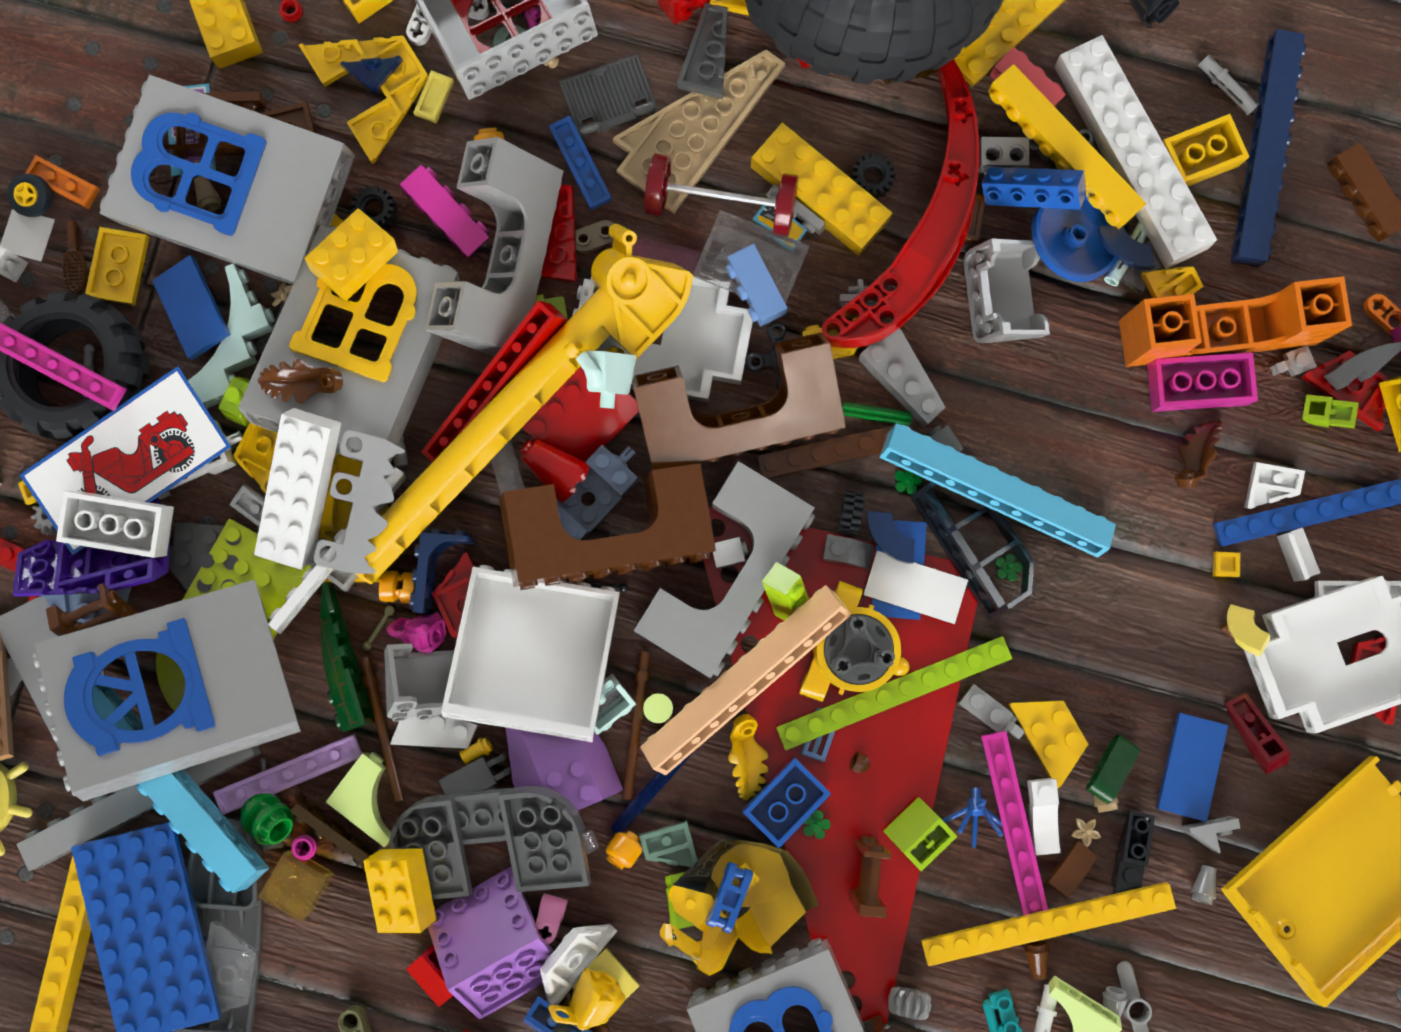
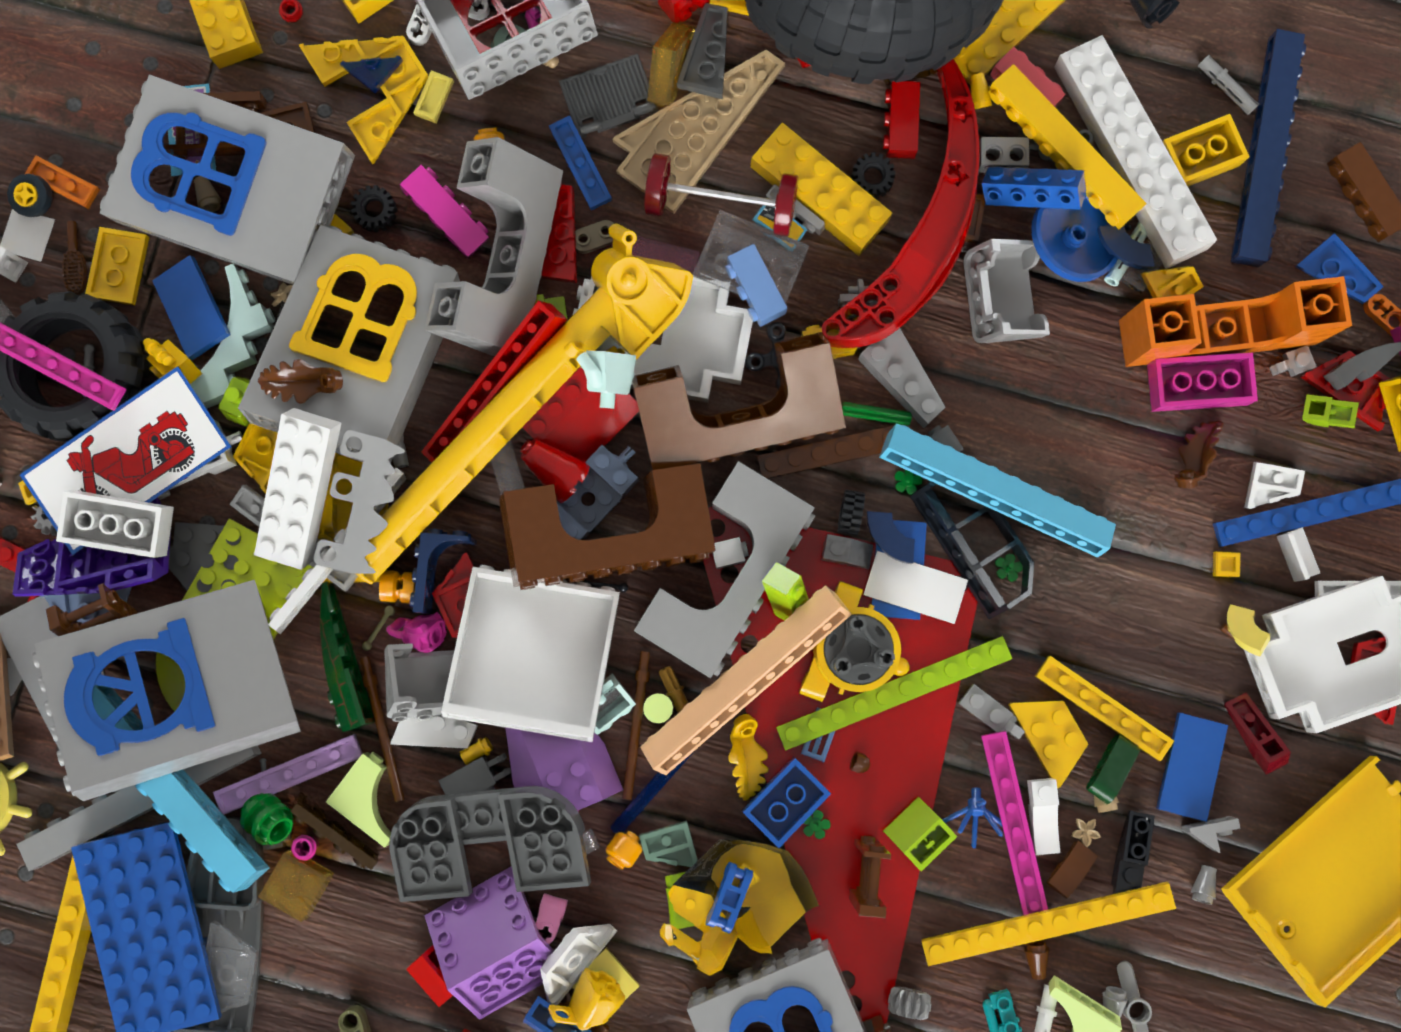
yellow brick [305,208,398,302] -> none
yellow brick [363,848,436,933] -> none
none -> yellow brick [143,338,203,384]
none -> clear yellow arch [647,22,695,107]
none -> pearl gold axle [659,666,688,714]
none -> red brick [883,81,920,159]
none -> yellow cone [970,73,992,110]
none -> yellow plate [1035,656,1174,761]
none -> blue wing [1295,233,1384,304]

